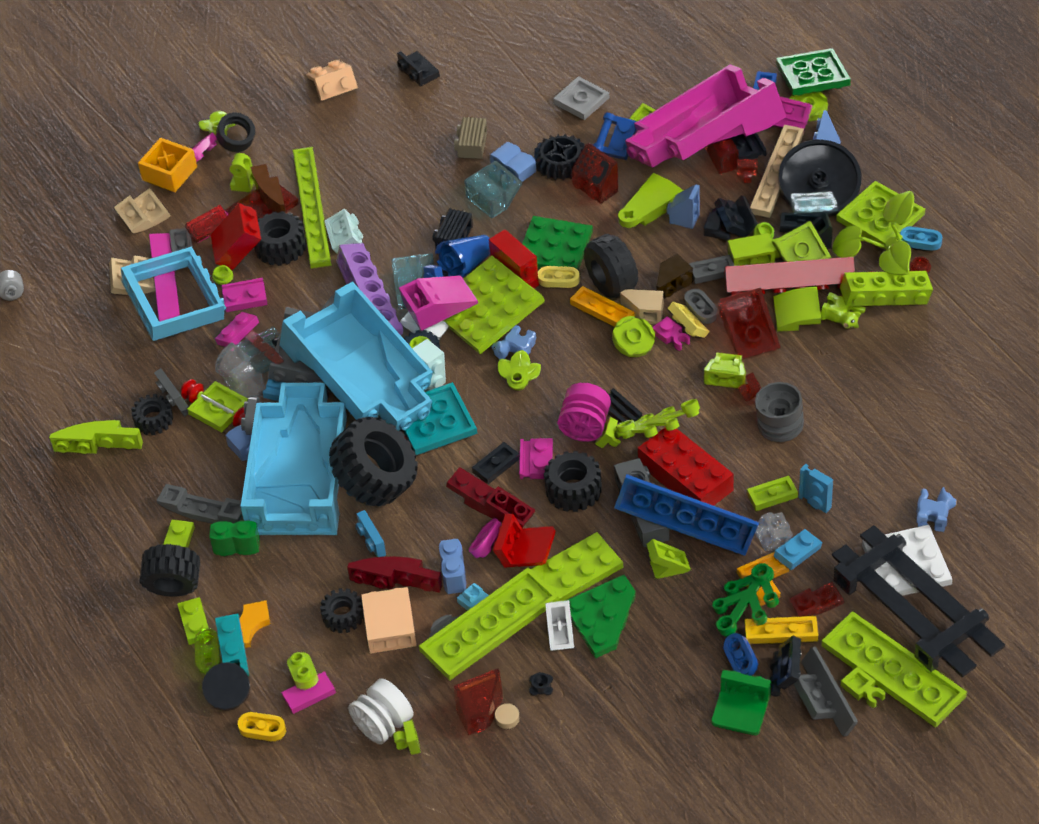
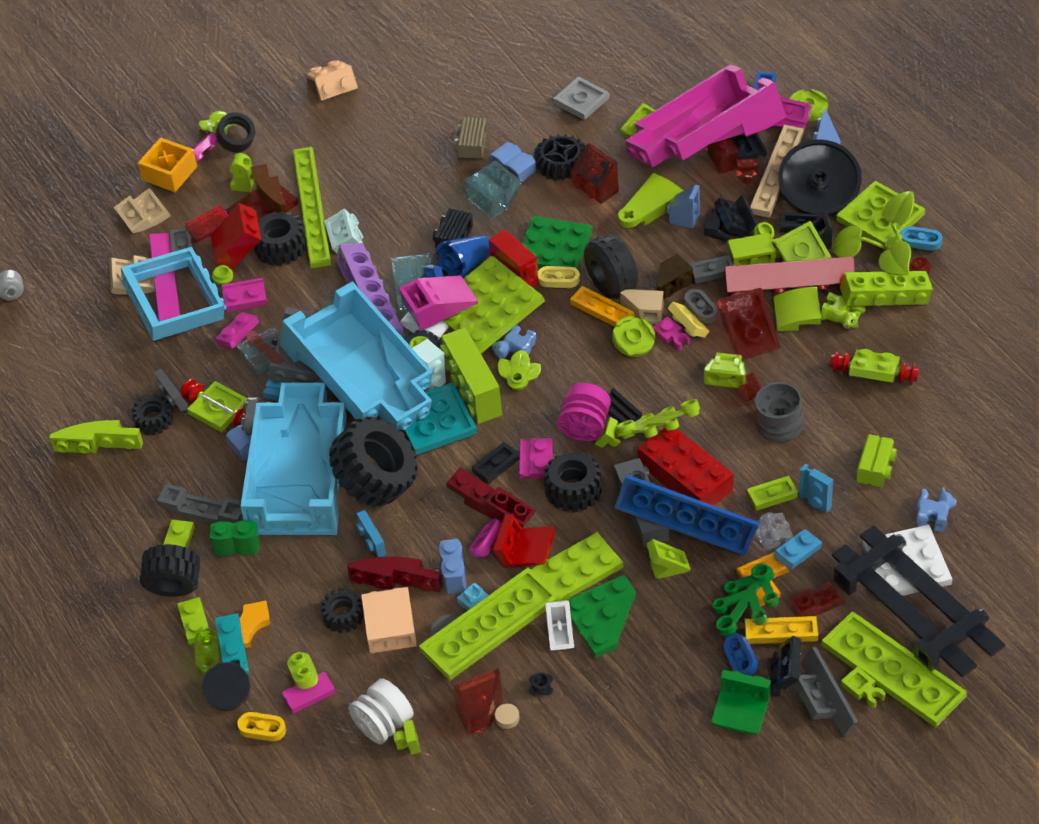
clear brick [215,342,265,398] -> none
black bracket [397,51,440,87] -> none
blue plate [592,112,638,160] -> none
green plate [776,48,851,96] -> none
clear light blue slope [790,192,838,213] -> none
none -> lime brick [440,327,502,424]
none -> lime plate [829,349,919,385]
none -> lime brick [856,434,897,487]

